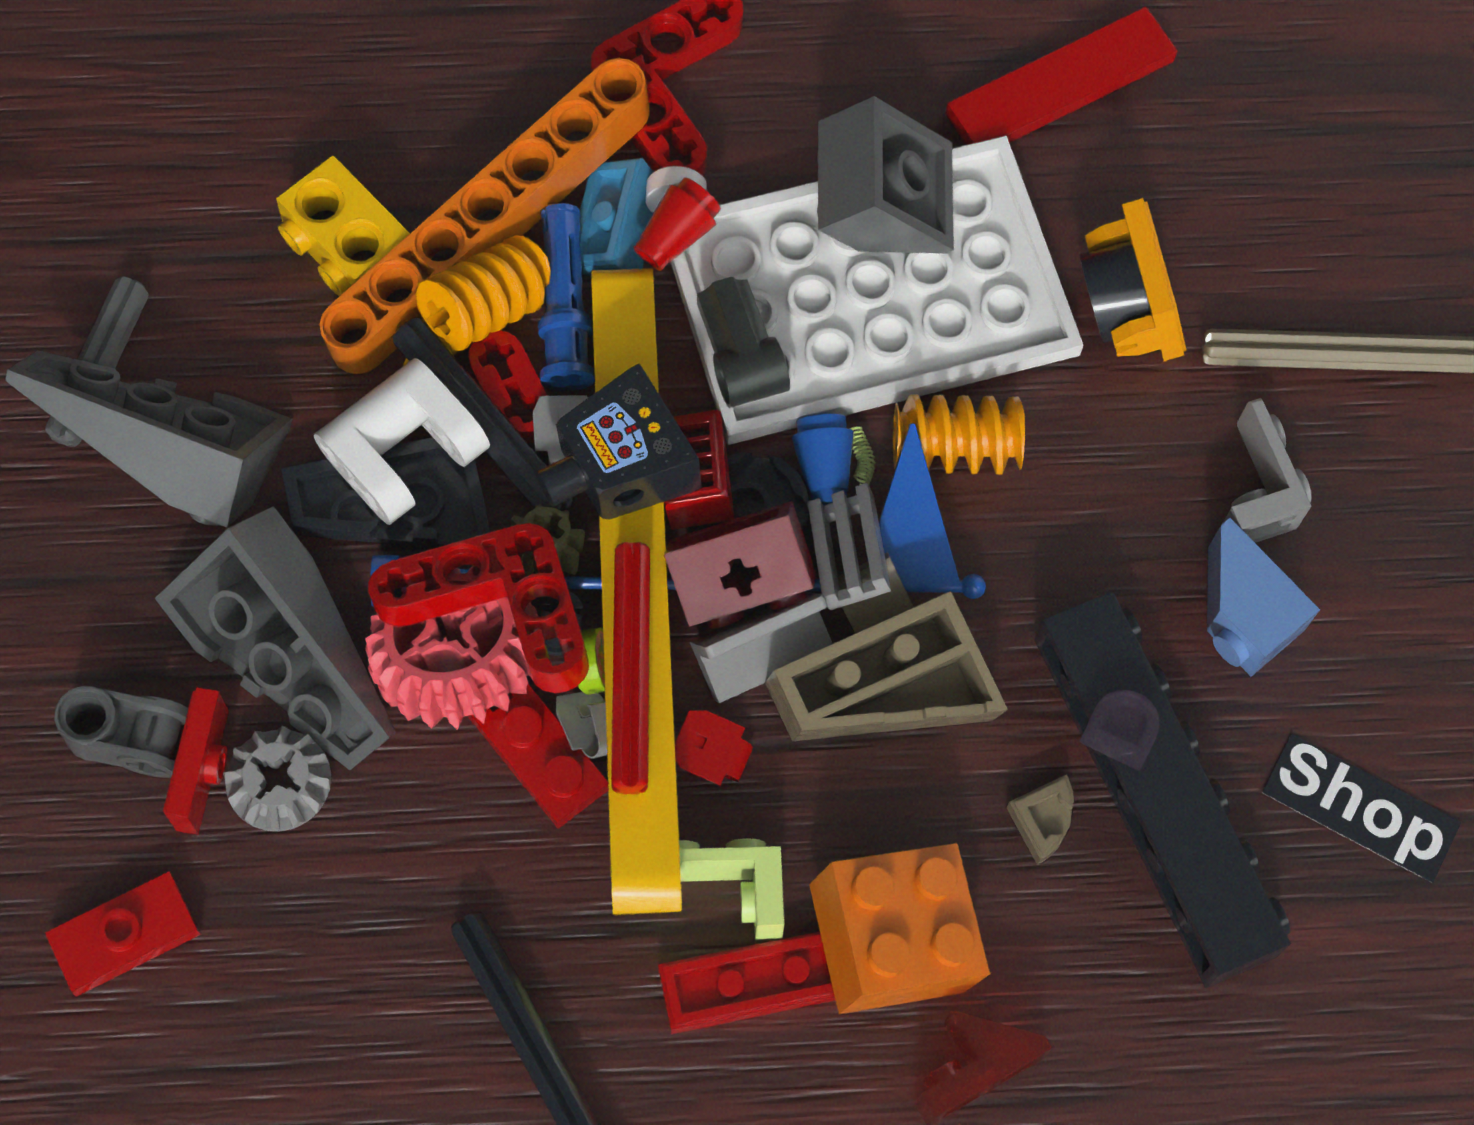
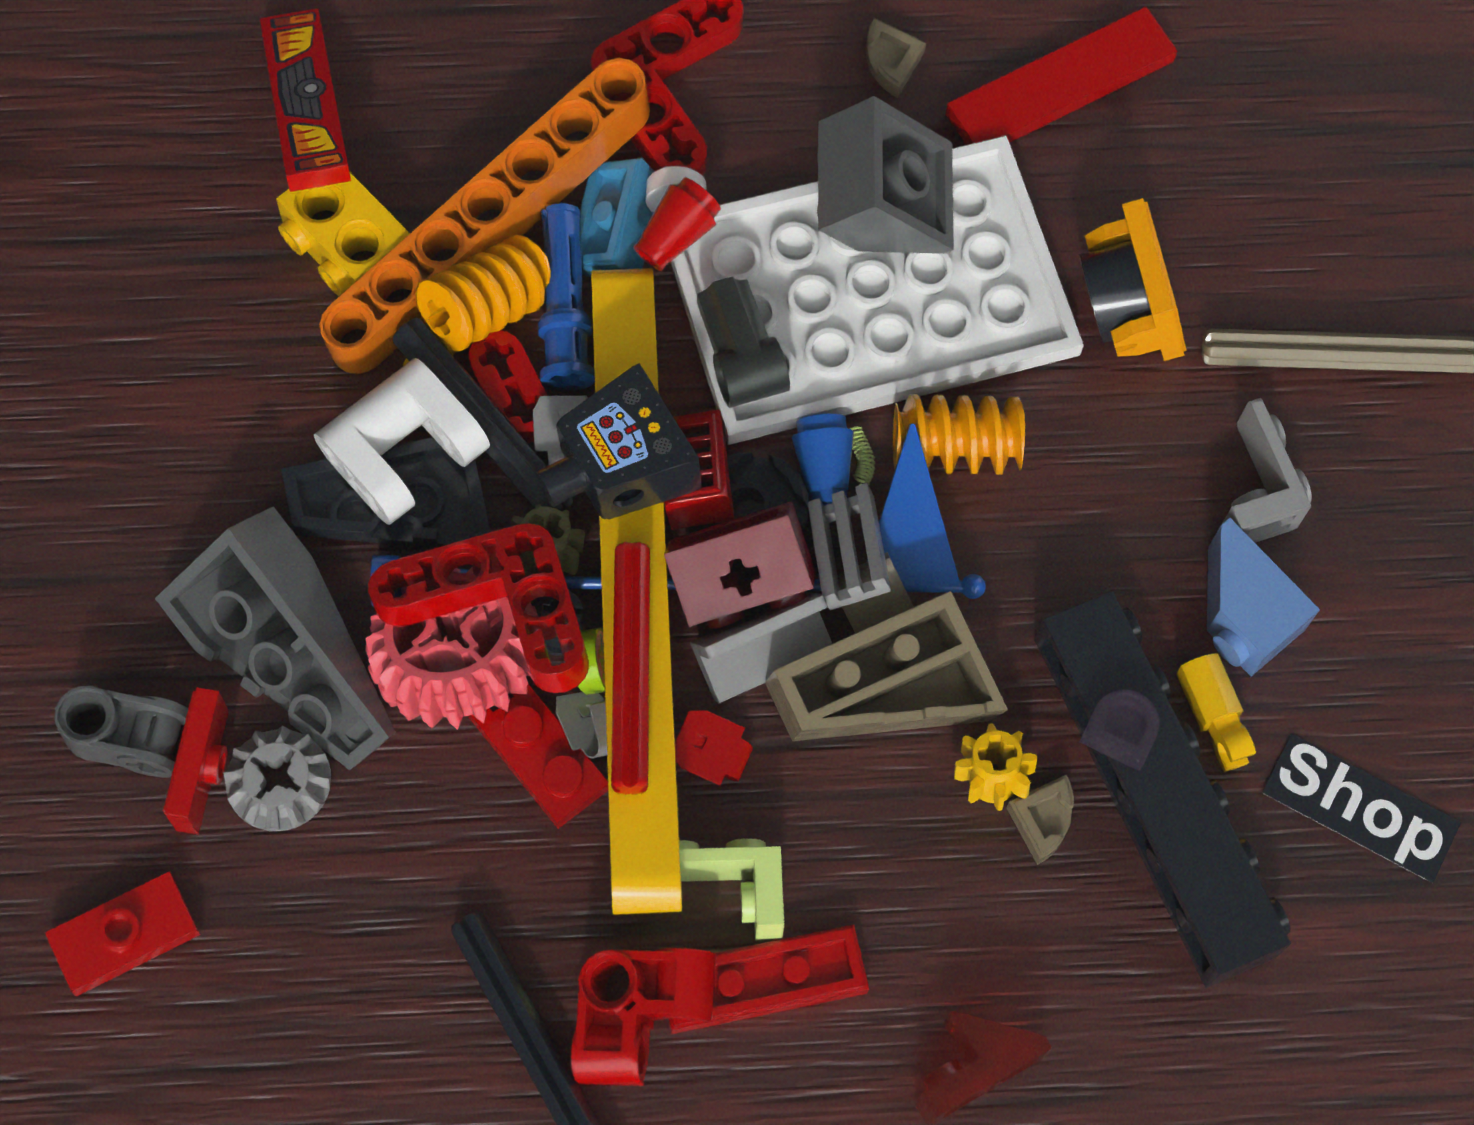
dark grey wedge [5,350,292,527] -> none
dark grey axle [45,276,148,447] -> none
orange brick [809,843,990,1014] -> none
none -> tile [260,8,351,192]
none -> red piece [571,948,716,1086]
none -> dark tan tile [866,18,926,98]
none -> yellow gear [954,724,1037,811]
none -> yellow bar [1176,653,1256,772]

